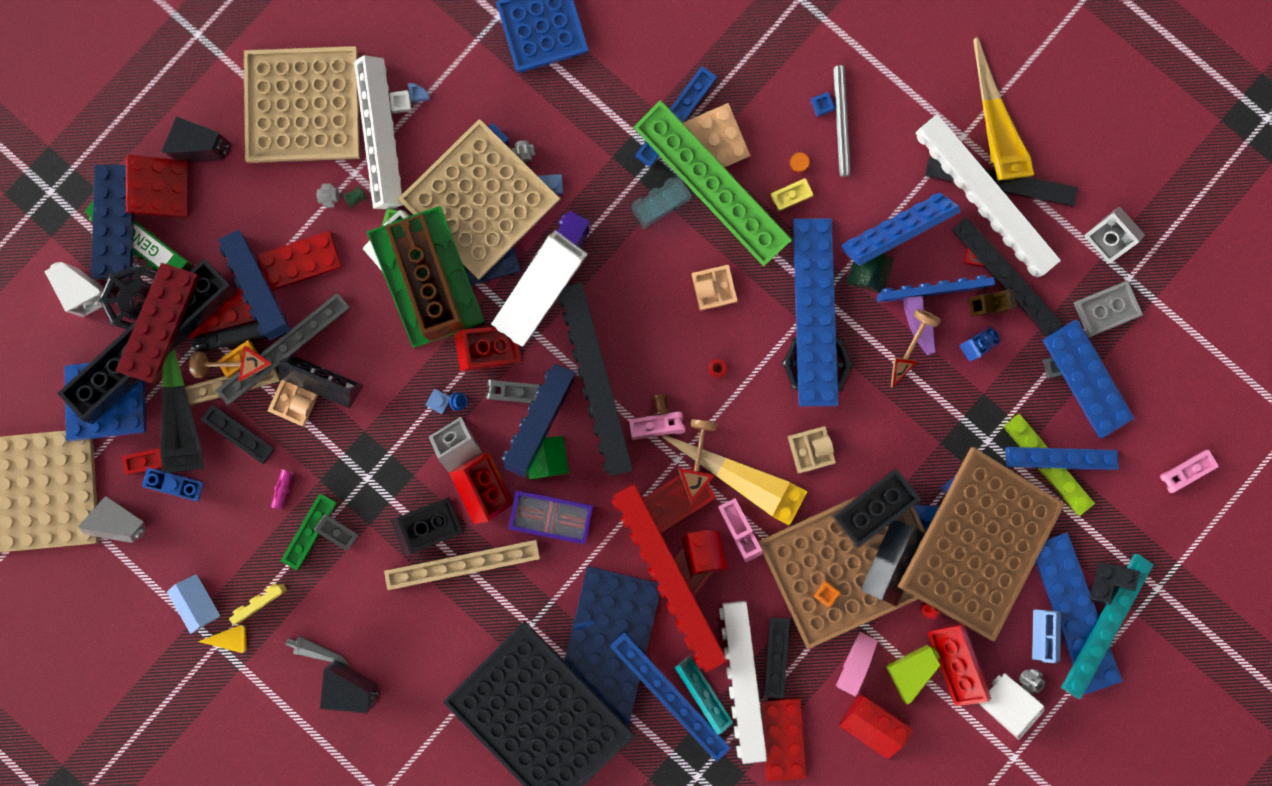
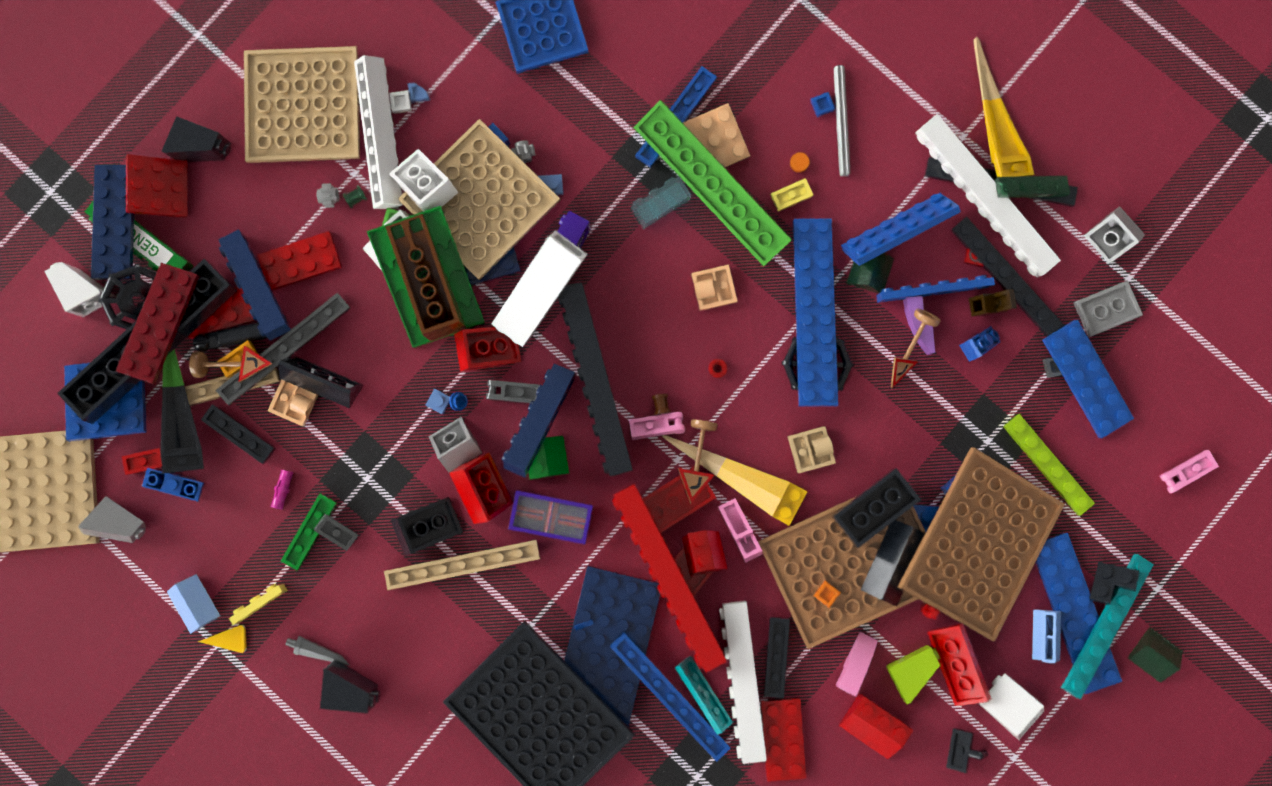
blue plate [1005,447,1119,470] -> none
light grey gear [1019,669,1045,694] -> none
none -> white slope [389,149,458,211]
none -> black plate [946,728,988,773]
none -> clear green plate [995,176,1070,198]
none -> clear green slope [1128,627,1183,683]

